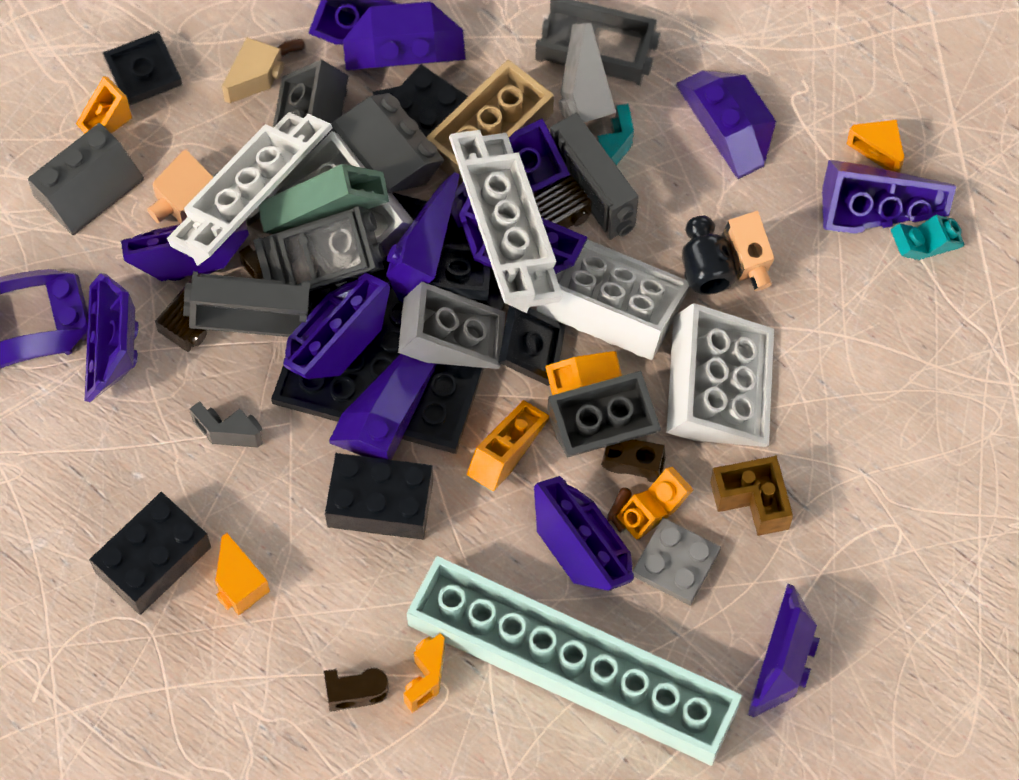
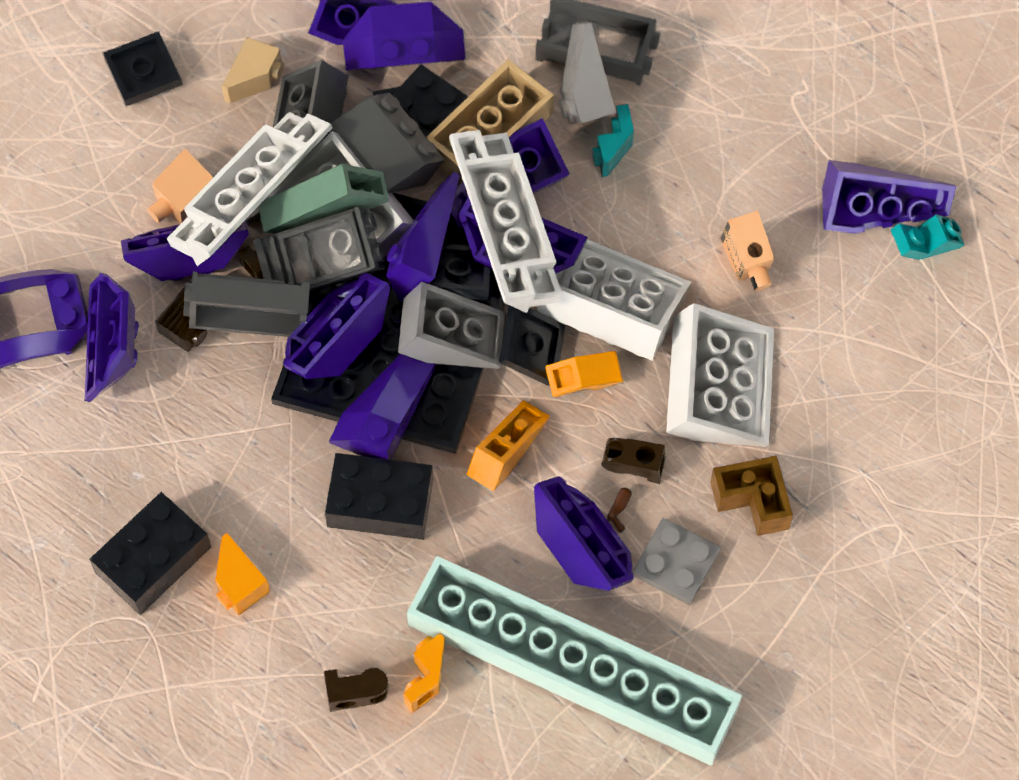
dark grey slope [27,122,144,236] -> none
light orange slope [76,76,132,134] -> none
dark grey slope [190,401,263,448] -> none
reddish brown piece [277,39,305,57] -> none
dark brown brick [534,175,592,228] -> none
dark grey slope [547,371,661,458] -> none
dark grey door [550,112,639,240] -> none
light orange slope [616,466,694,540] -> none
dark purple wedge [676,70,776,179] -> none
black piece [682,215,737,295] -> none
dark purple wedge [748,583,820,717] -> none
light orange slope [846,120,905,173] -> none

